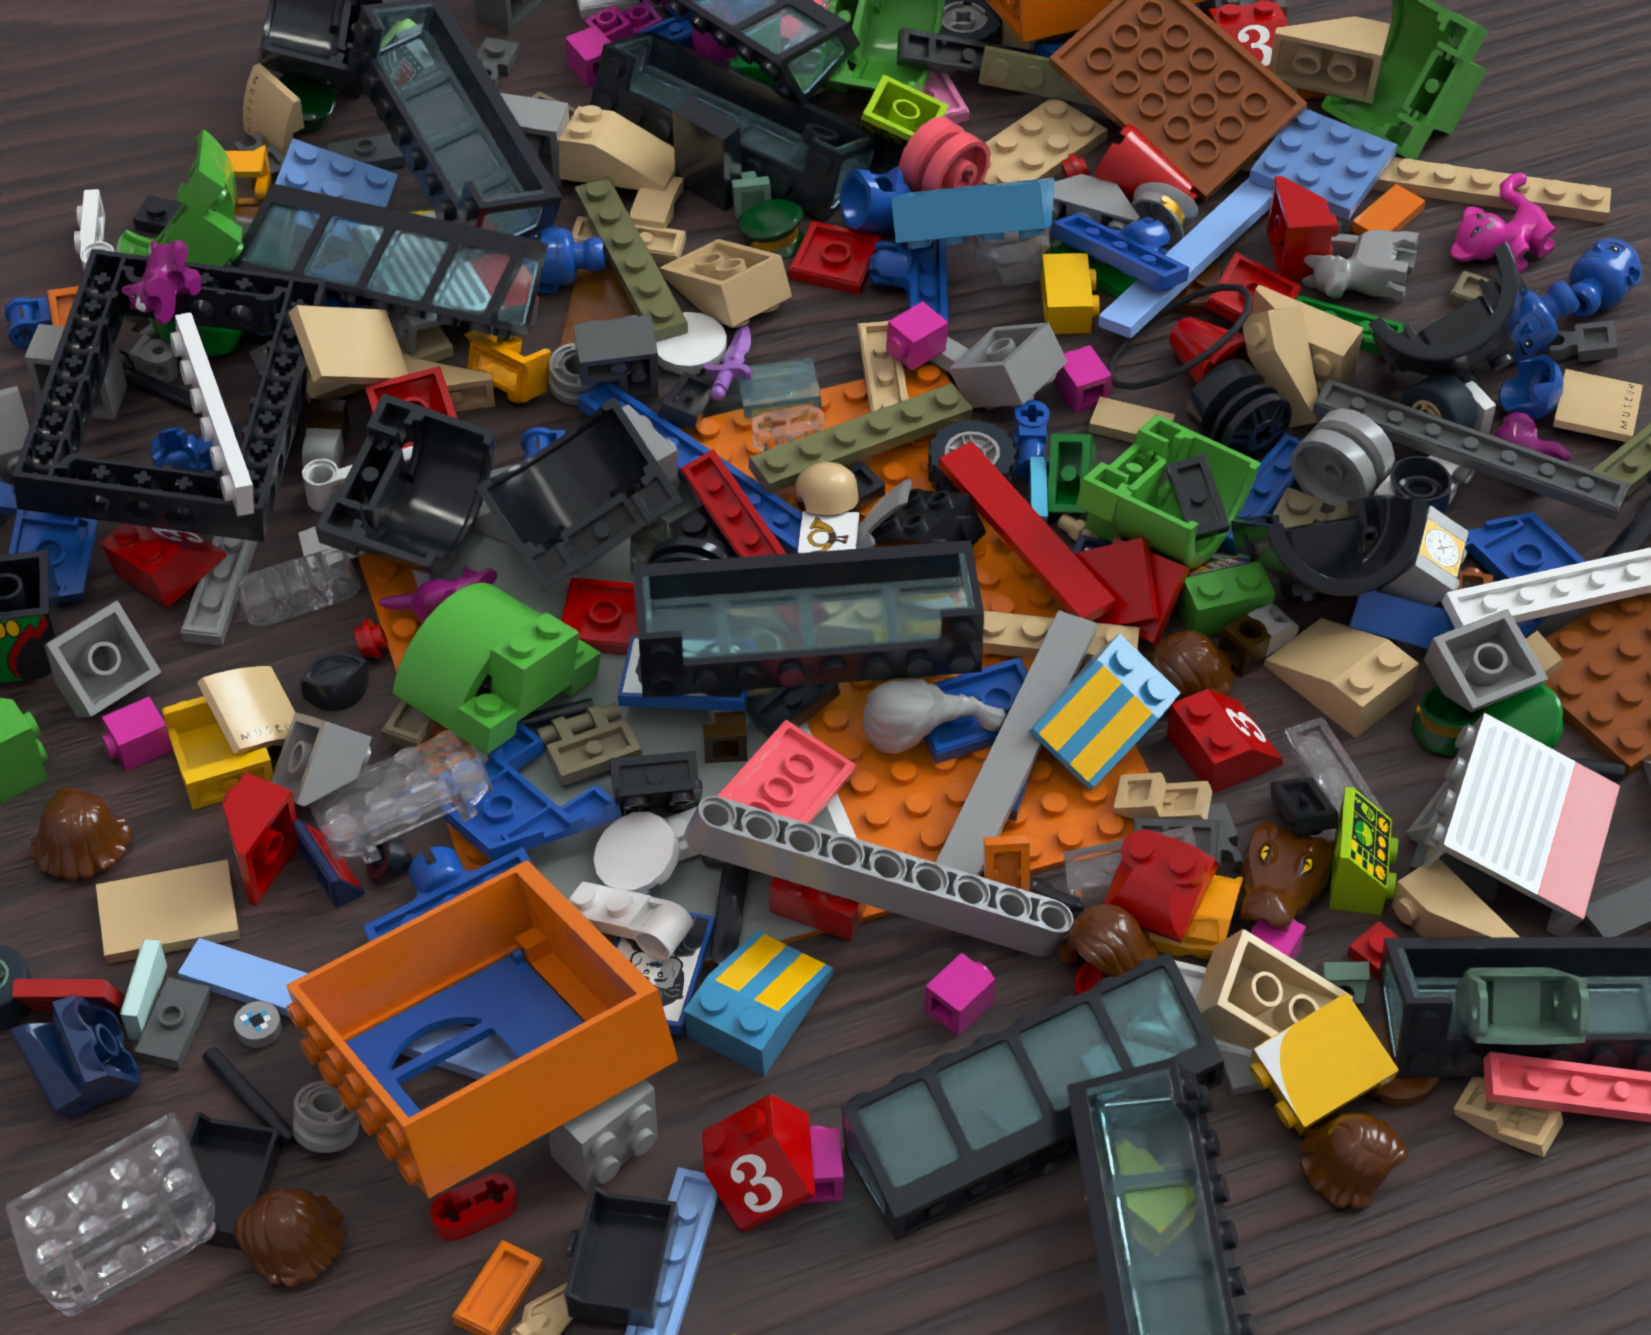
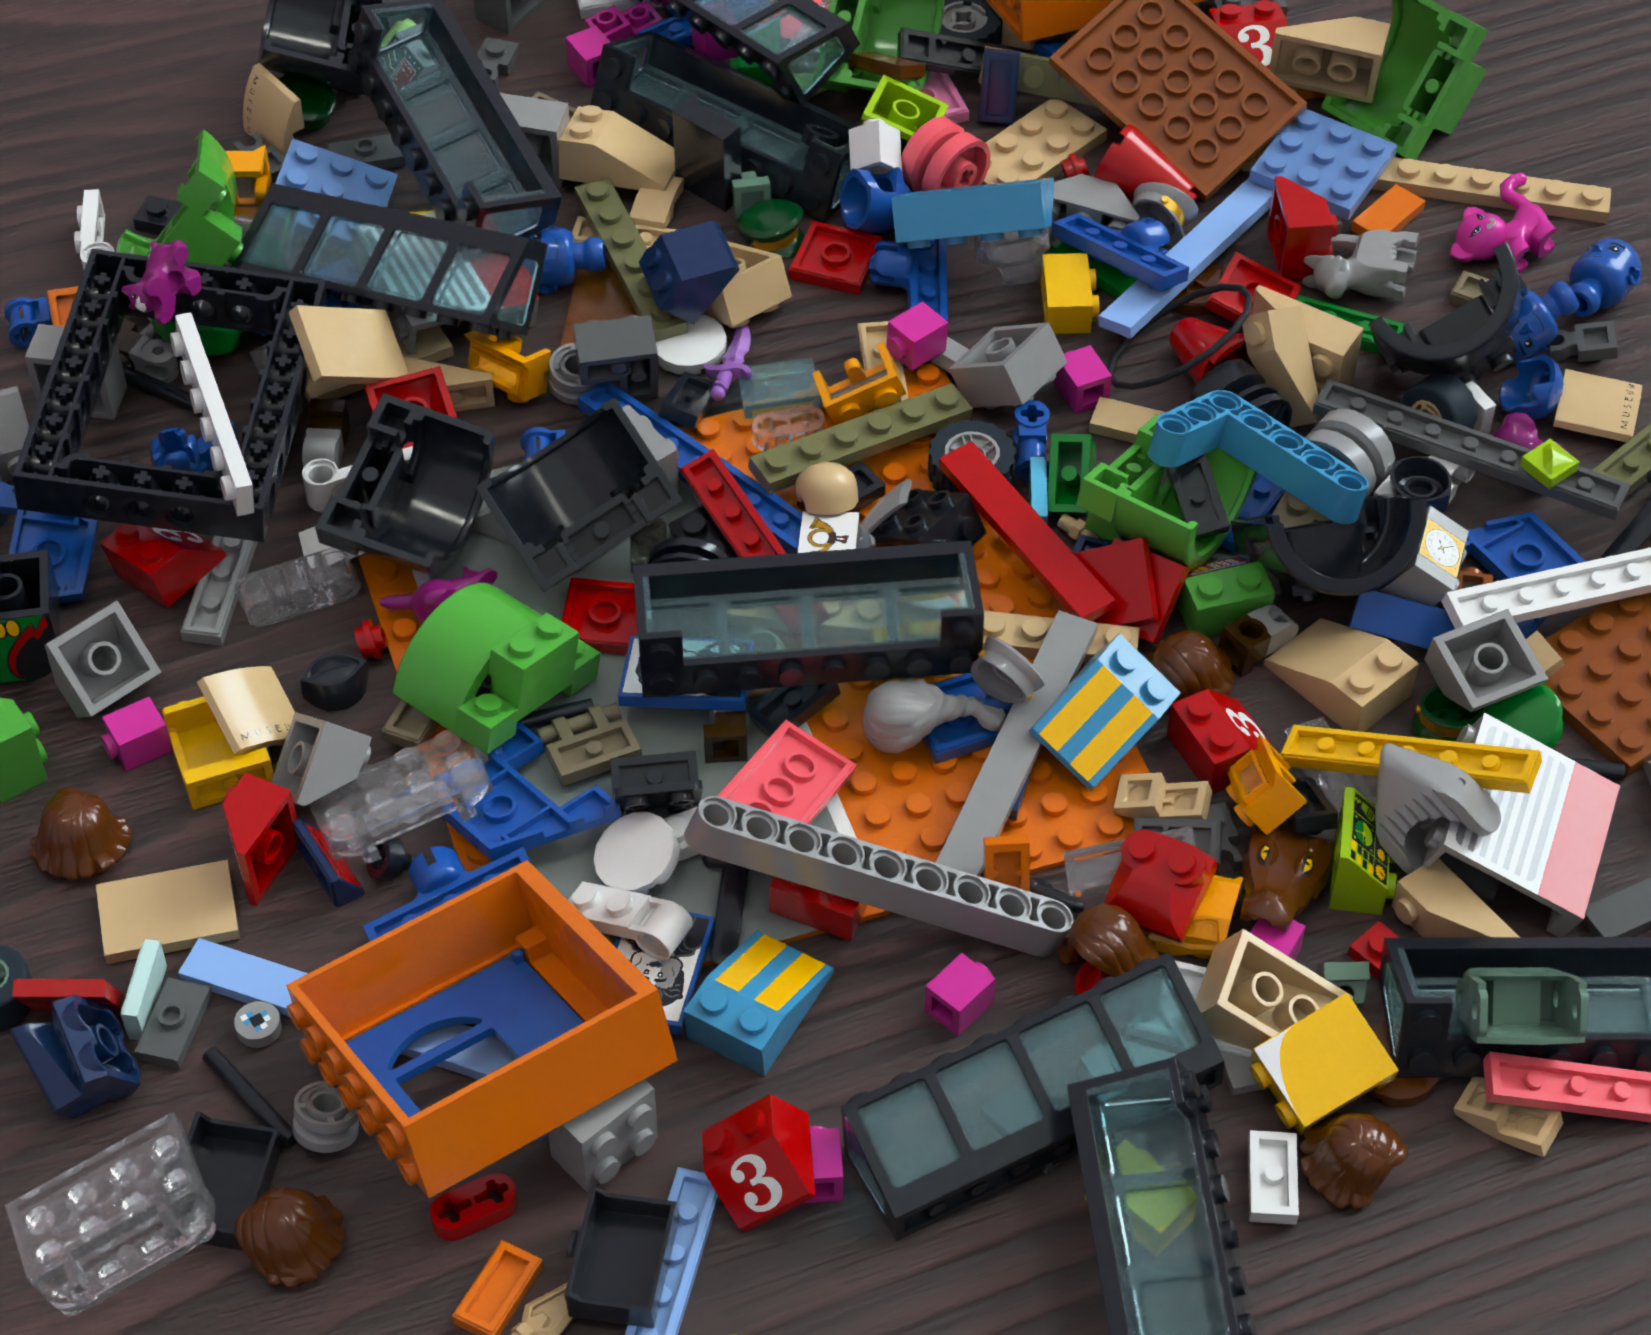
none -> dark blue slope [639,221,740,324]
none -> light orange window [812,341,906,425]
none -> reddish brown tile [849,52,926,80]
none -> white brick [849,119,902,174]
none -> light grey piece [971,637,1045,703]
none -> dark blue tile [978,48,1021,125]
none -> dark azure beam [1148,390,1369,524]
none -> light orange window [1226,733,1307,835]
none -> white plate [1248,1130,1299,1225]
none -> yellow tile [1280,725,1543,794]
none -> light grey animal [1375,743,1501,874]
none -> lime tile [1520,438,1580,489]

